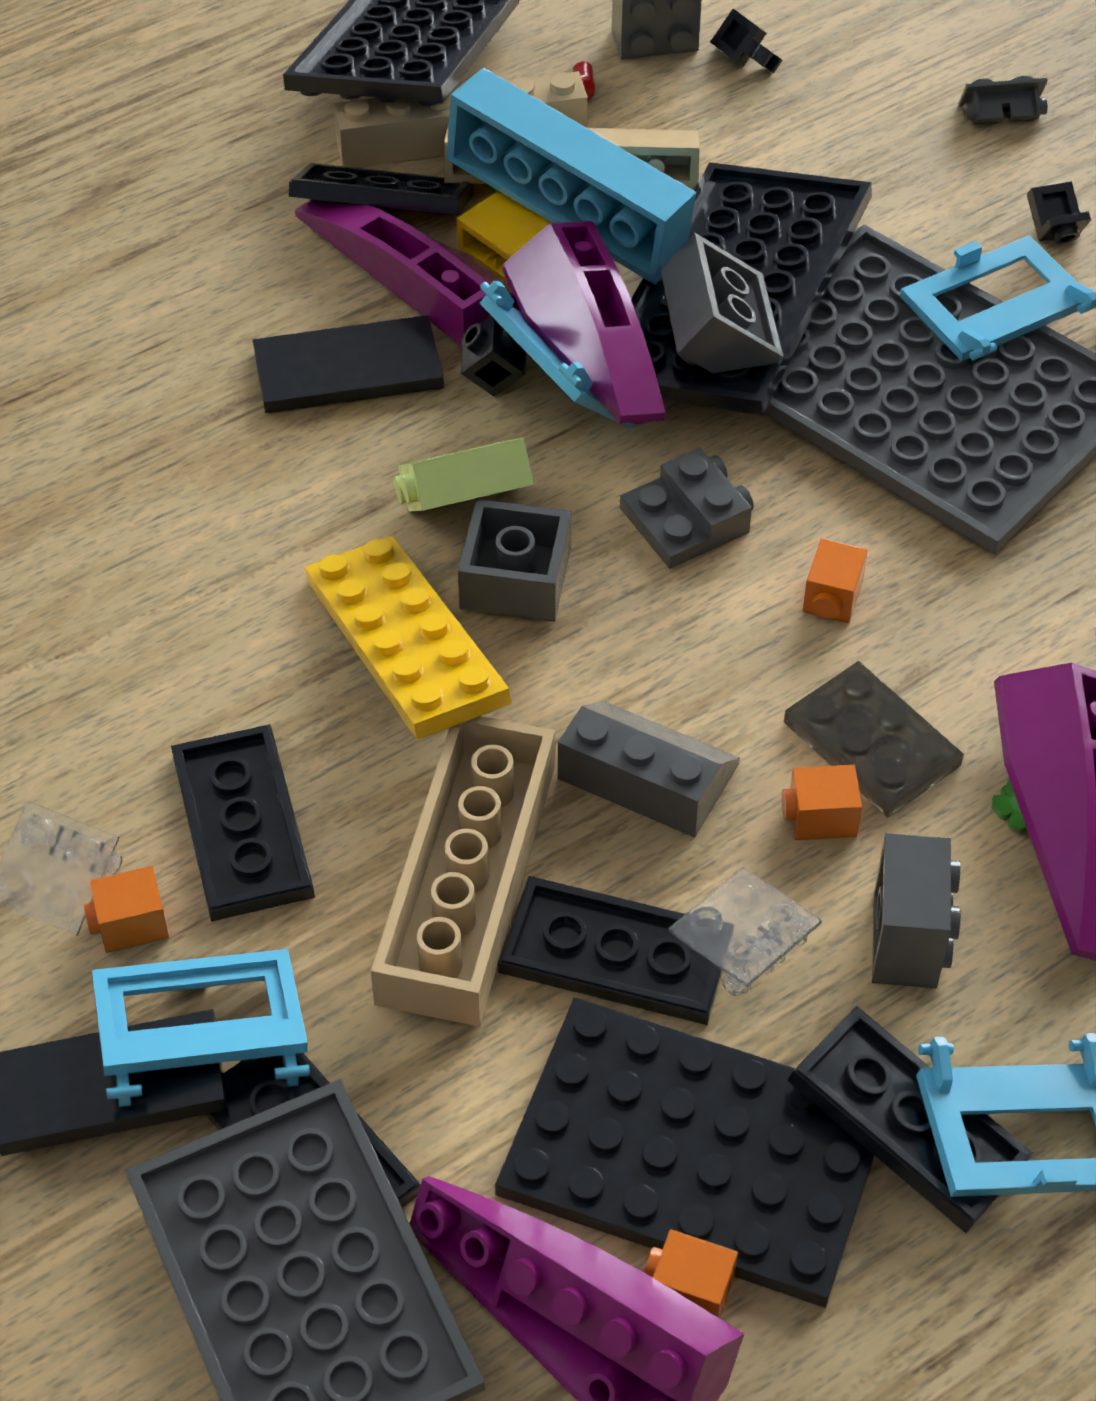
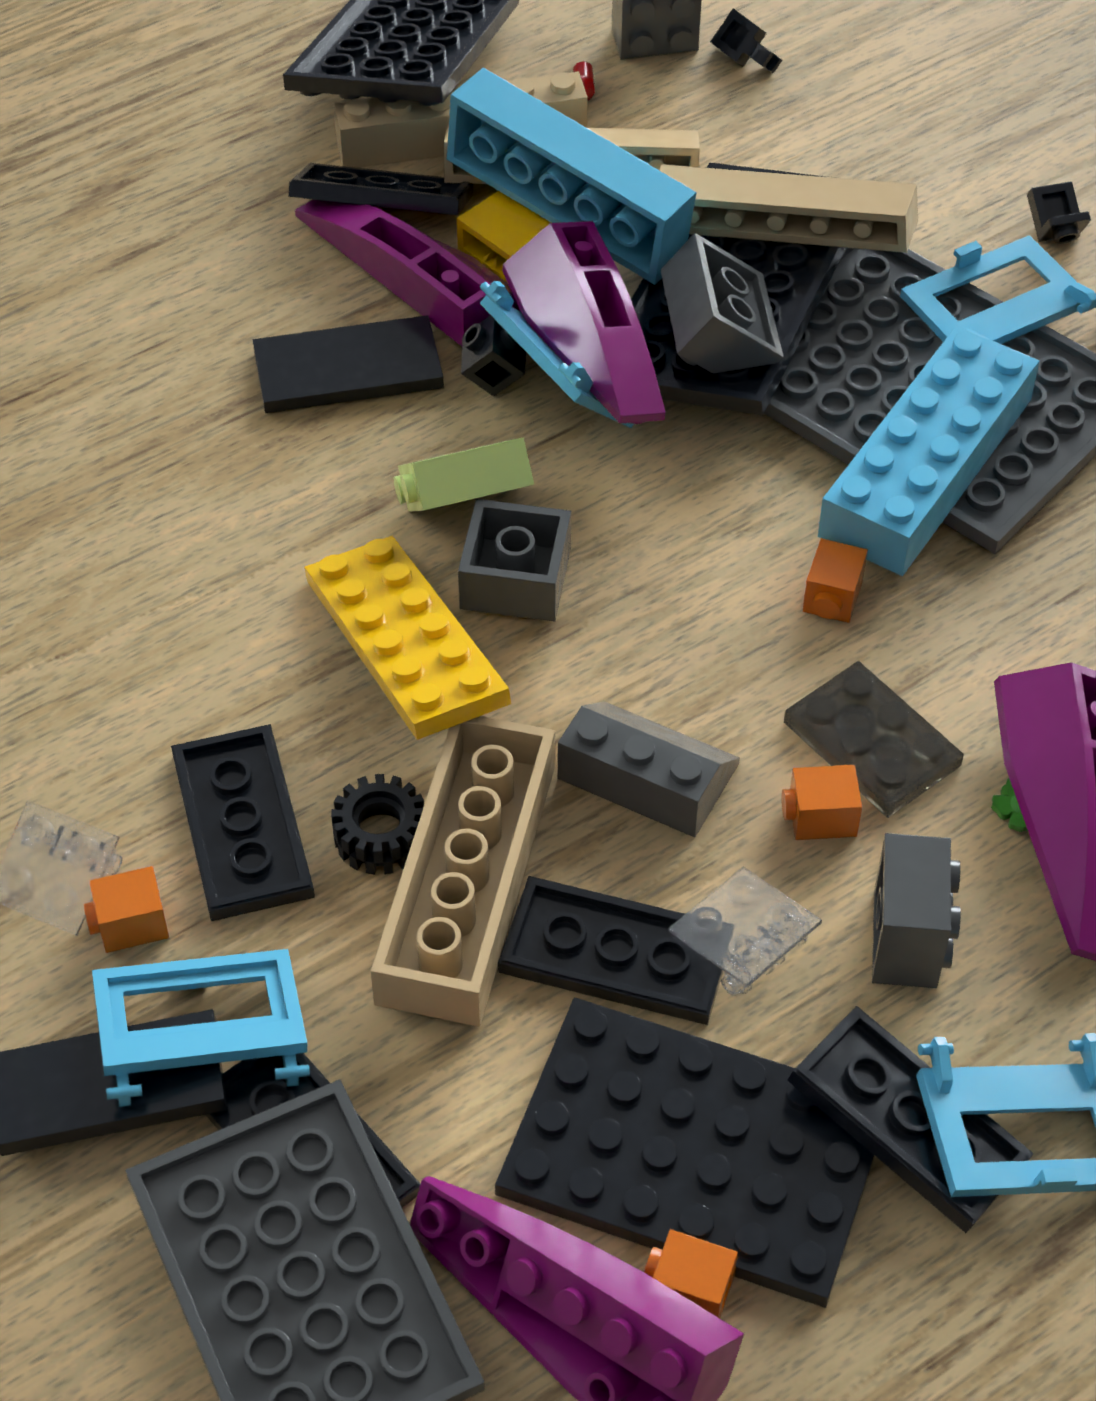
dark grey plate [620,448,754,569] -> none
dark grey hinge [958,76,1048,124] -> none
none -> black tyre [331,774,424,875]
none -> tan brick [659,164,918,253]
none -> medium azure brick [818,325,1040,576]

